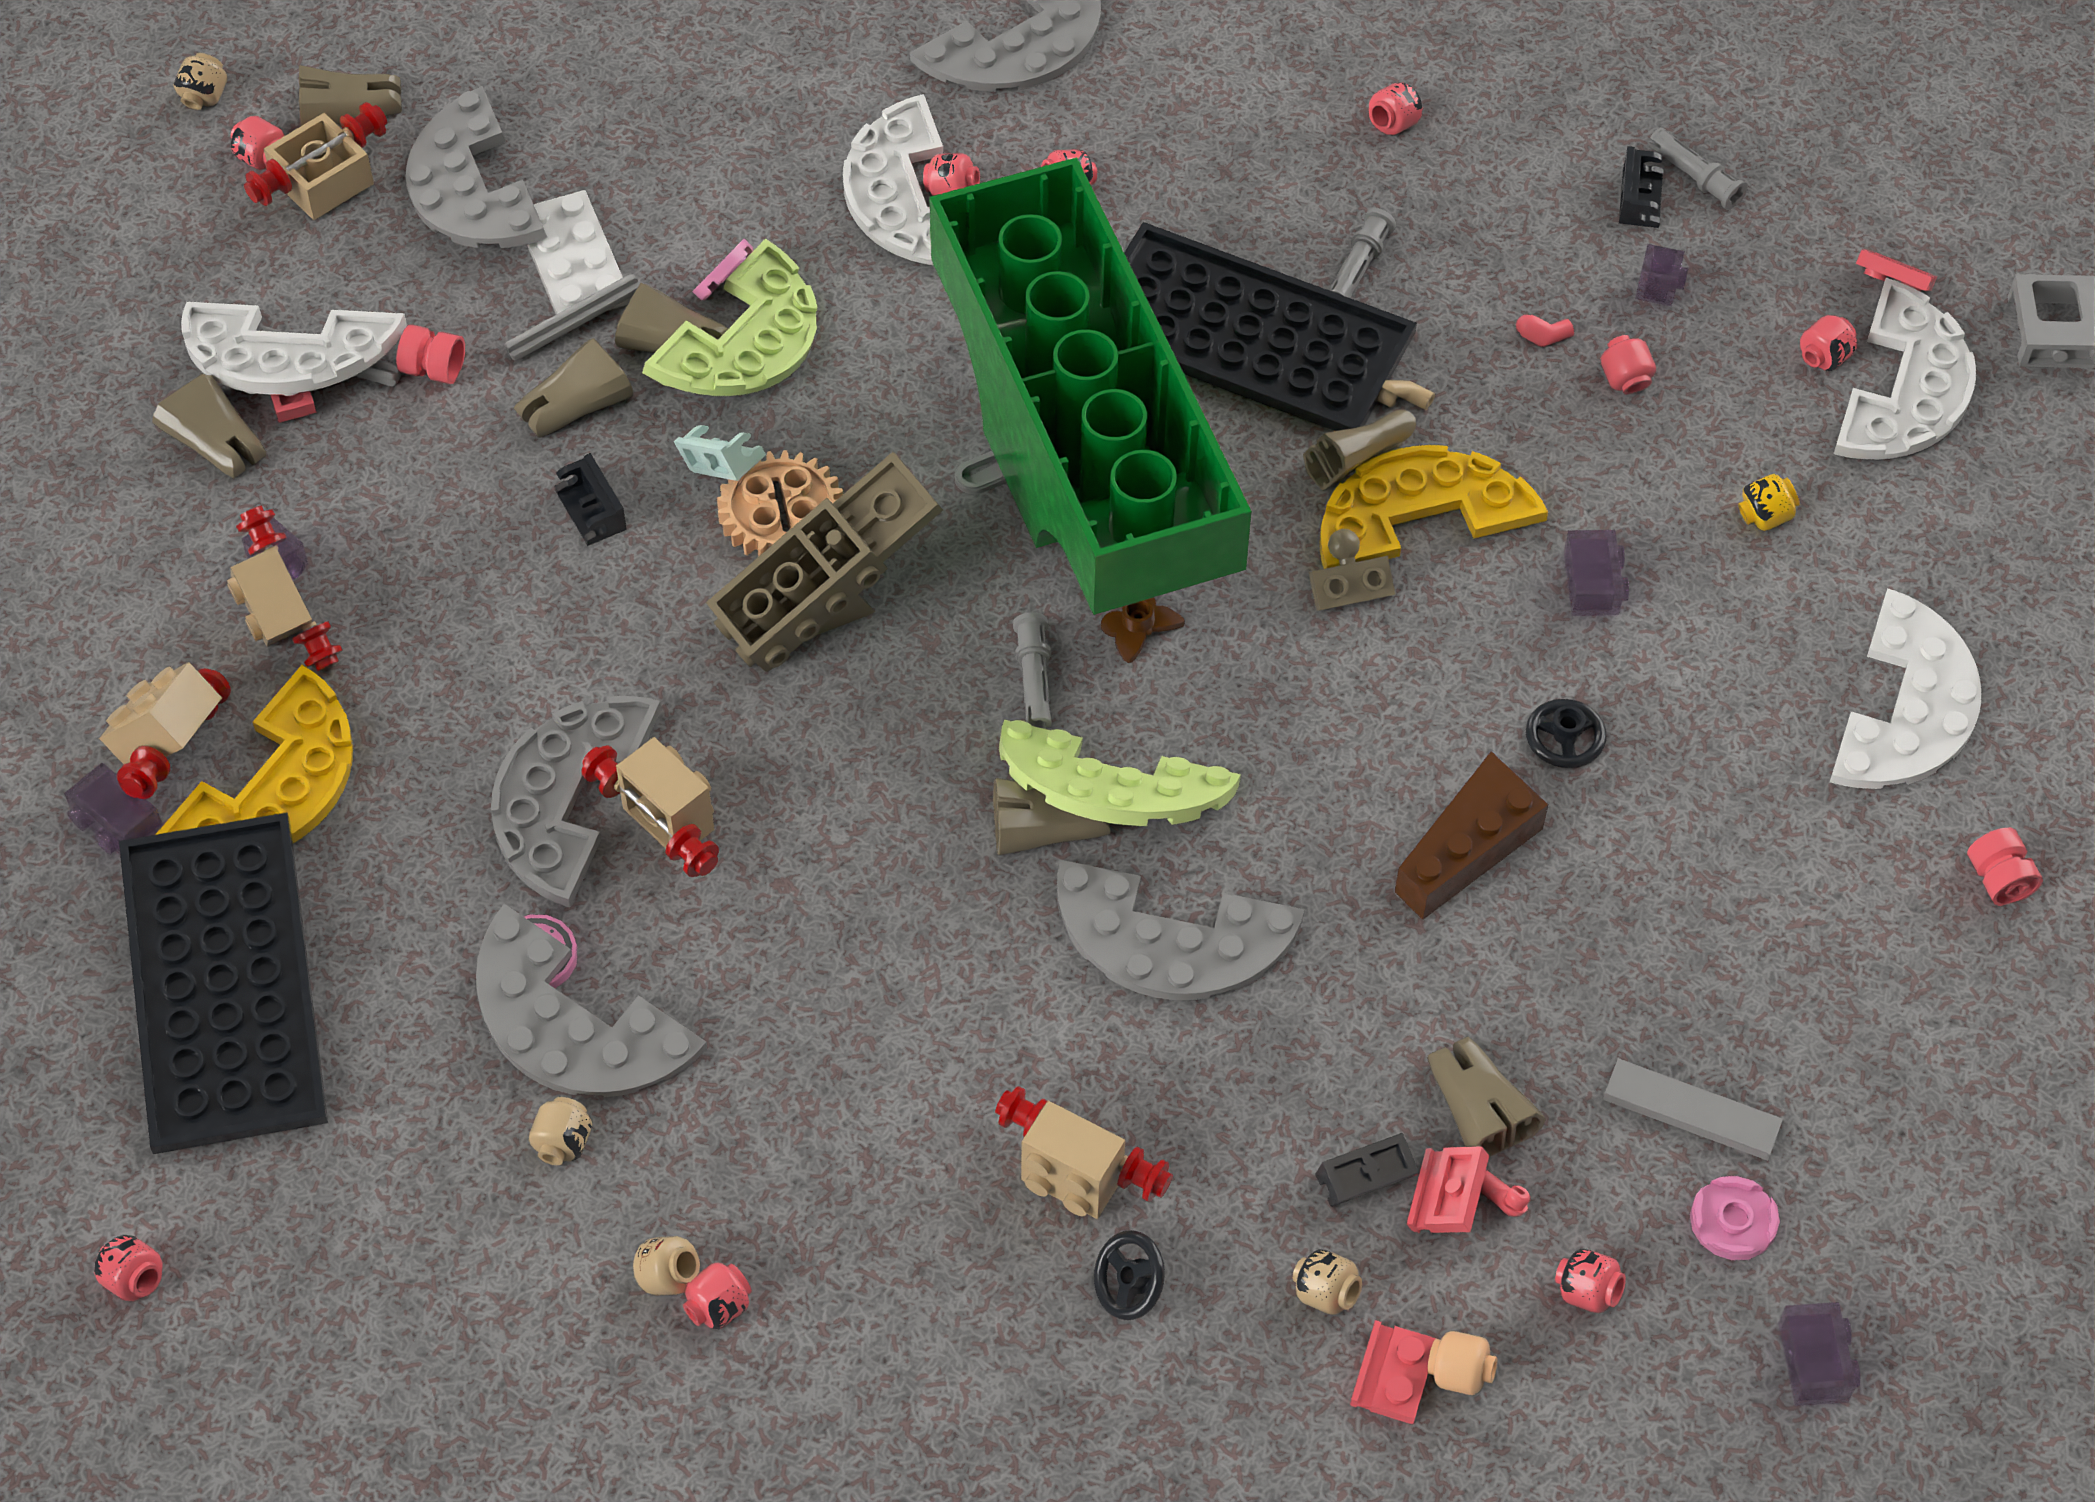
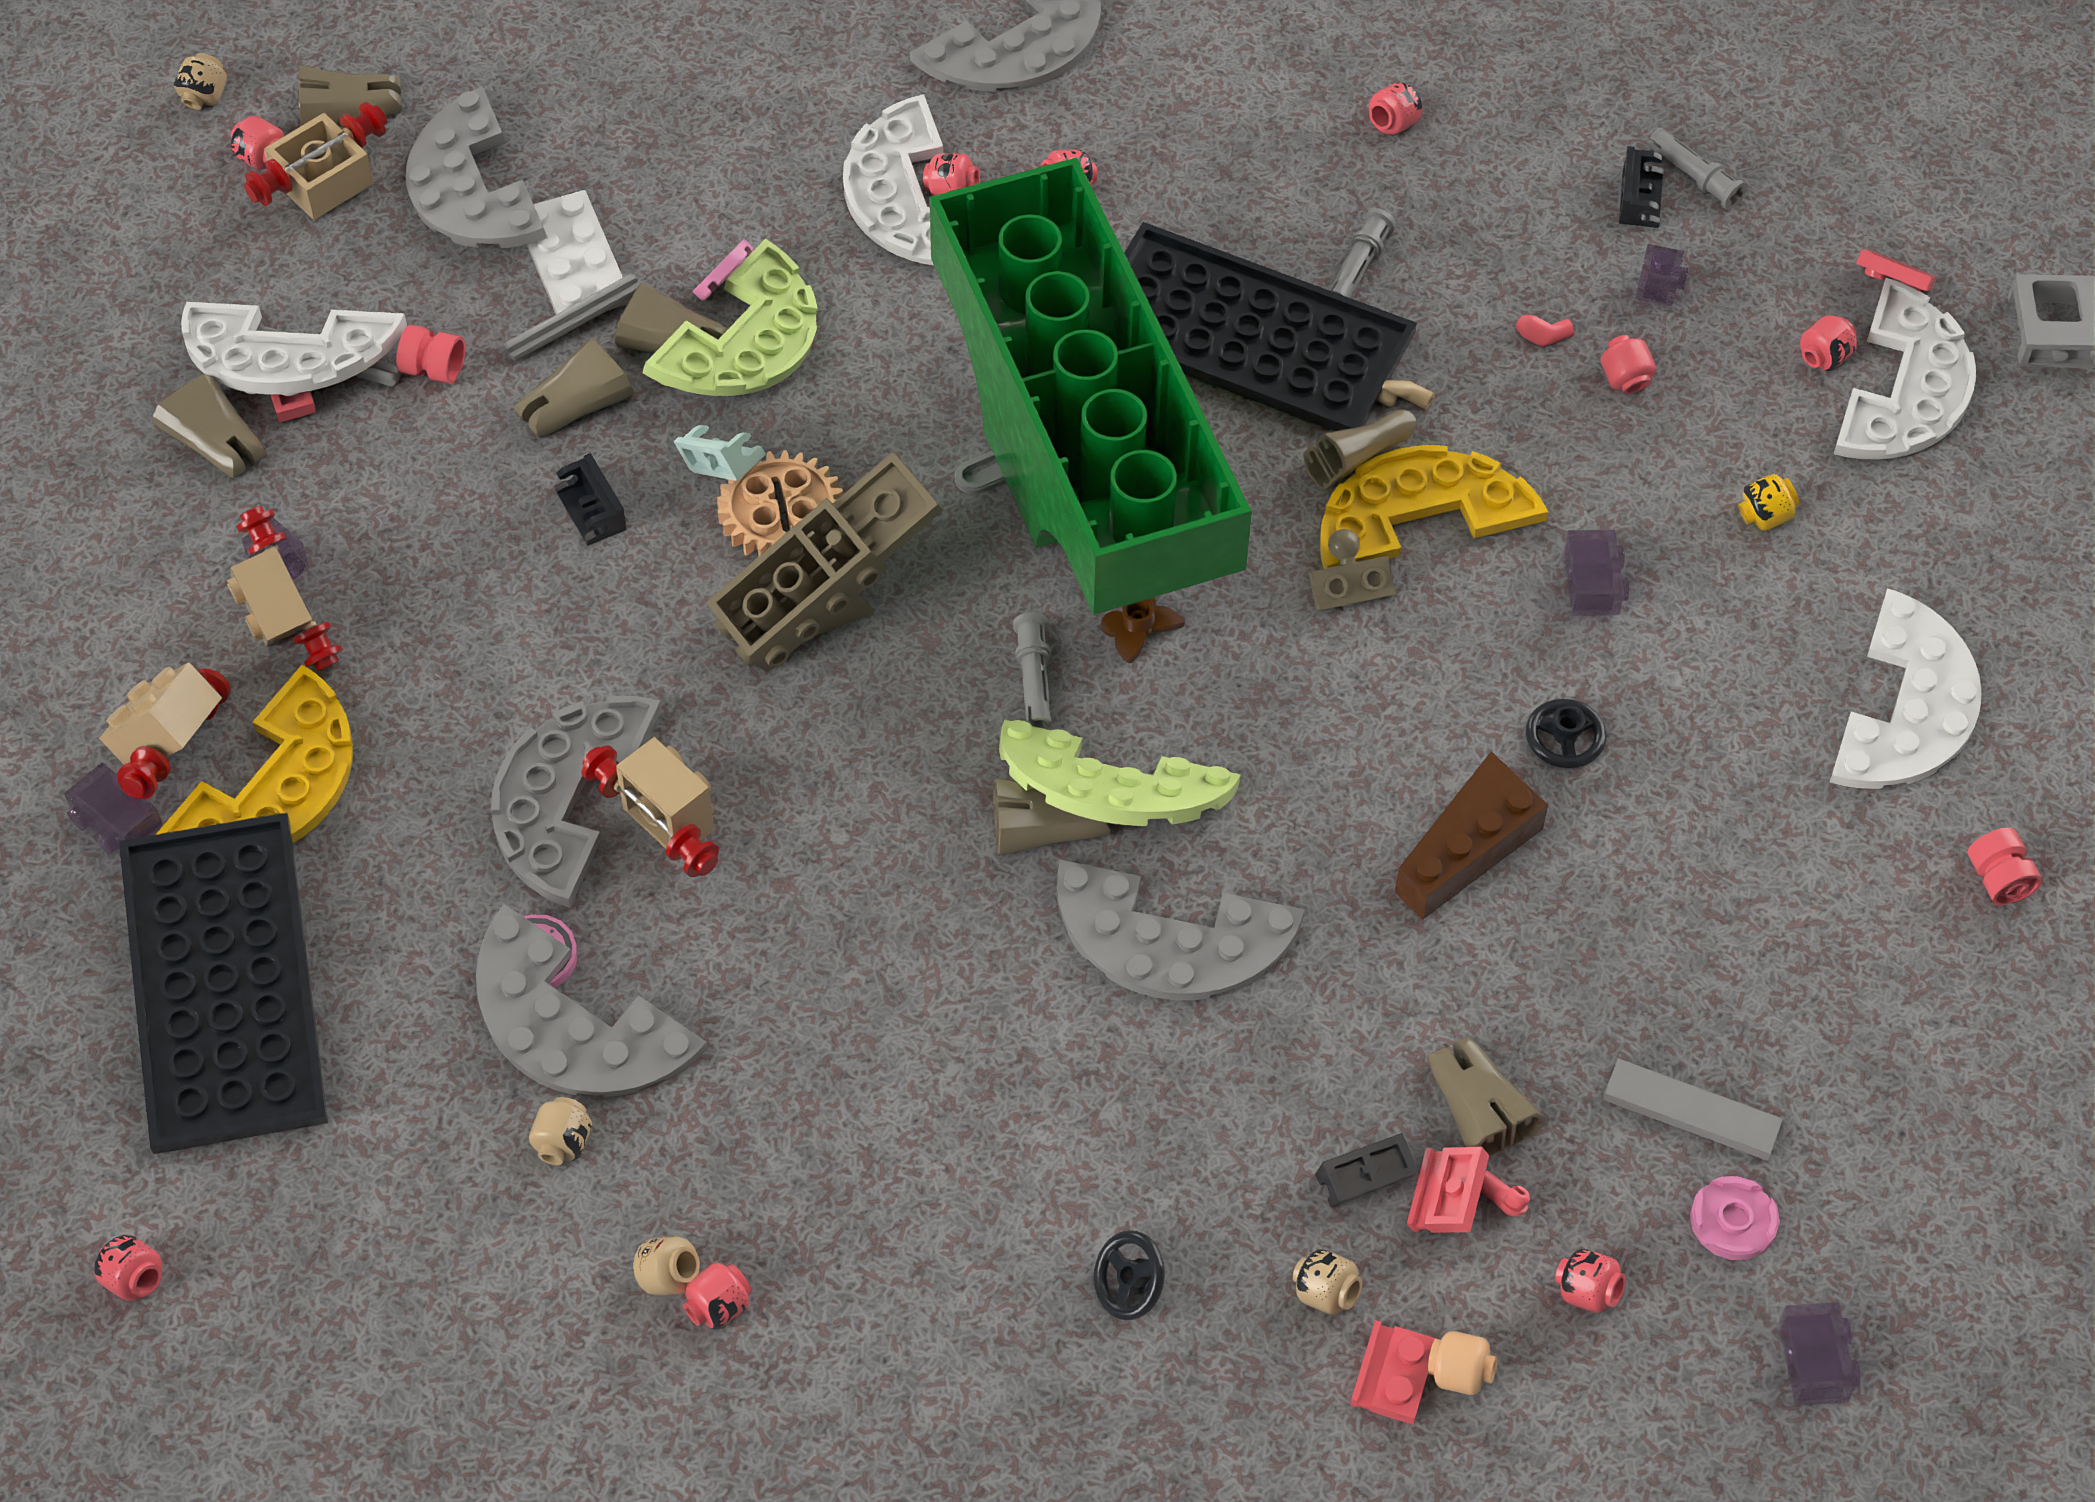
tan brick [995,1086,1173,1219] -> none

